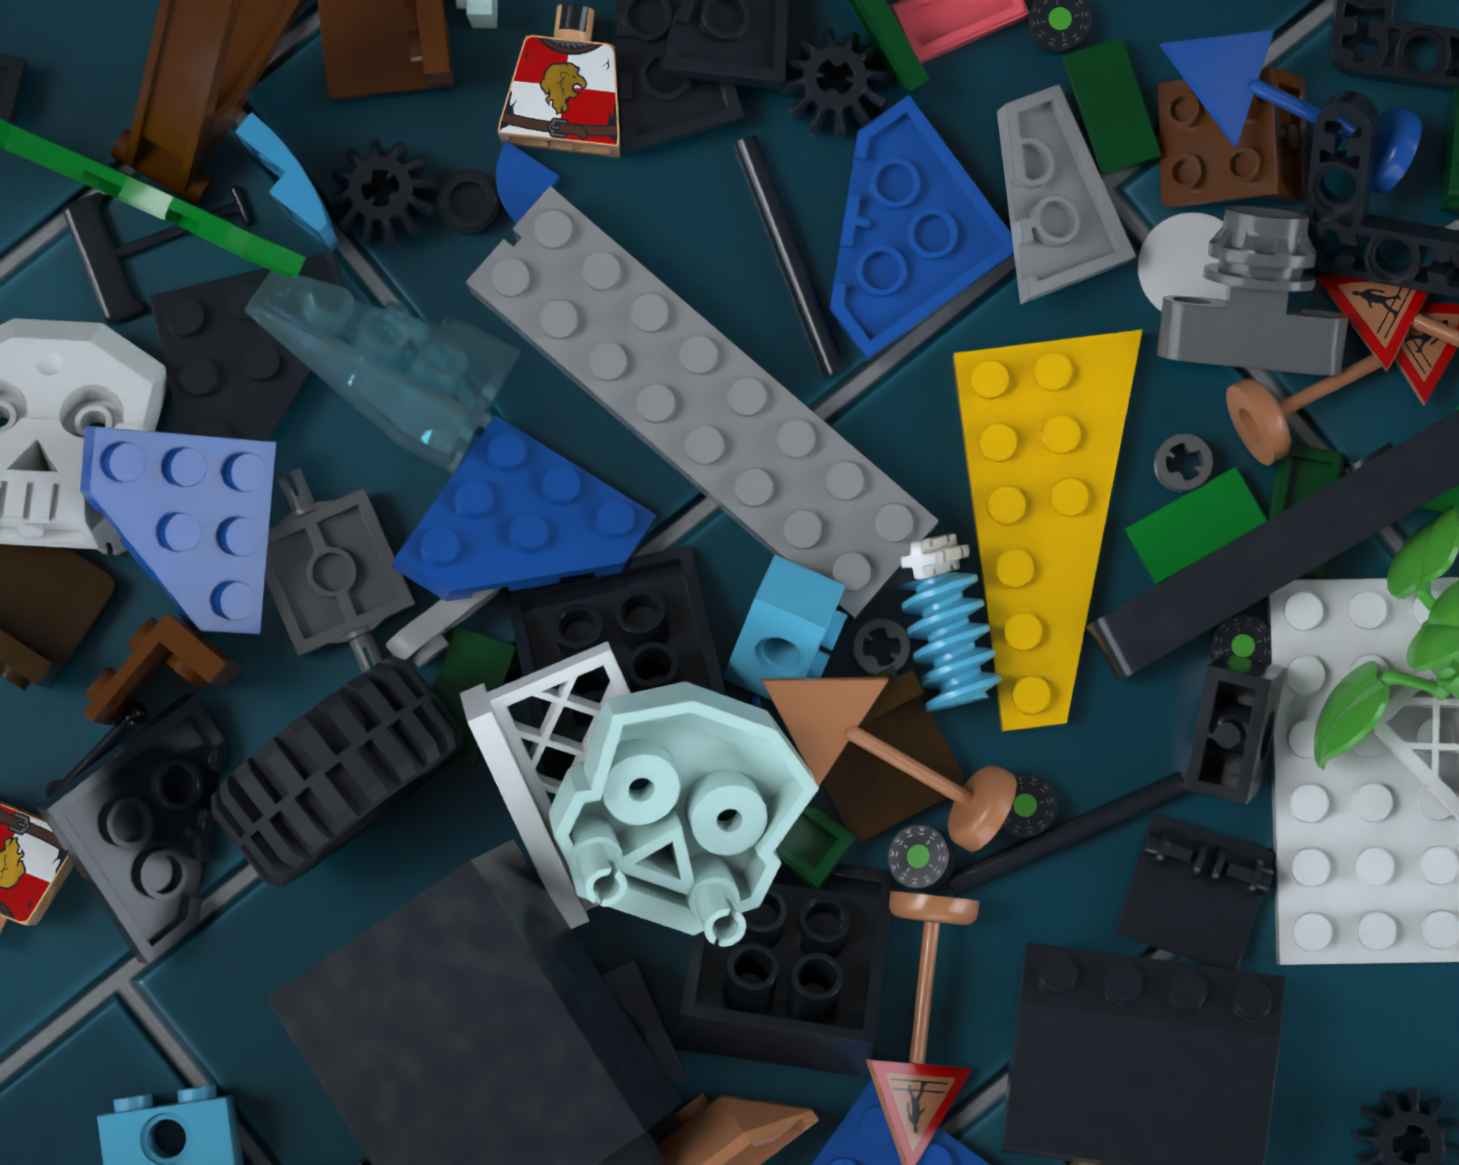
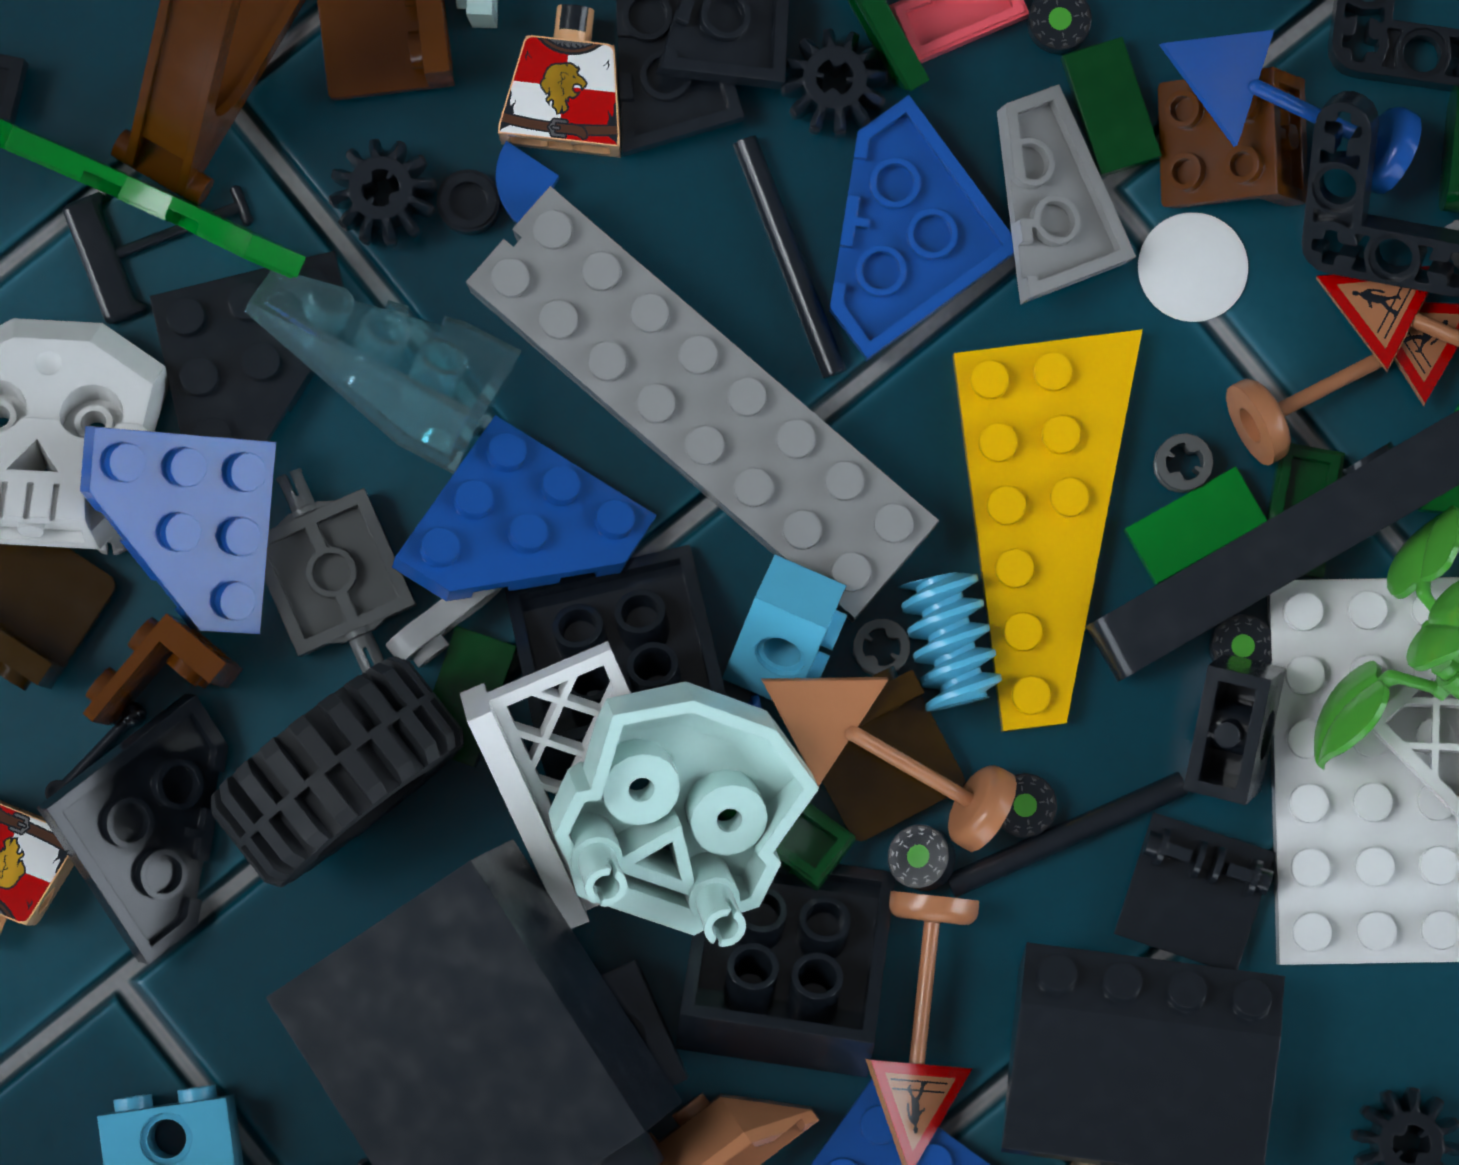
dark azure slope [235,112,340,251] -> none
white axle [900,533,970,580] -> none
dark grey beam [1157,205,1348,375] -> none

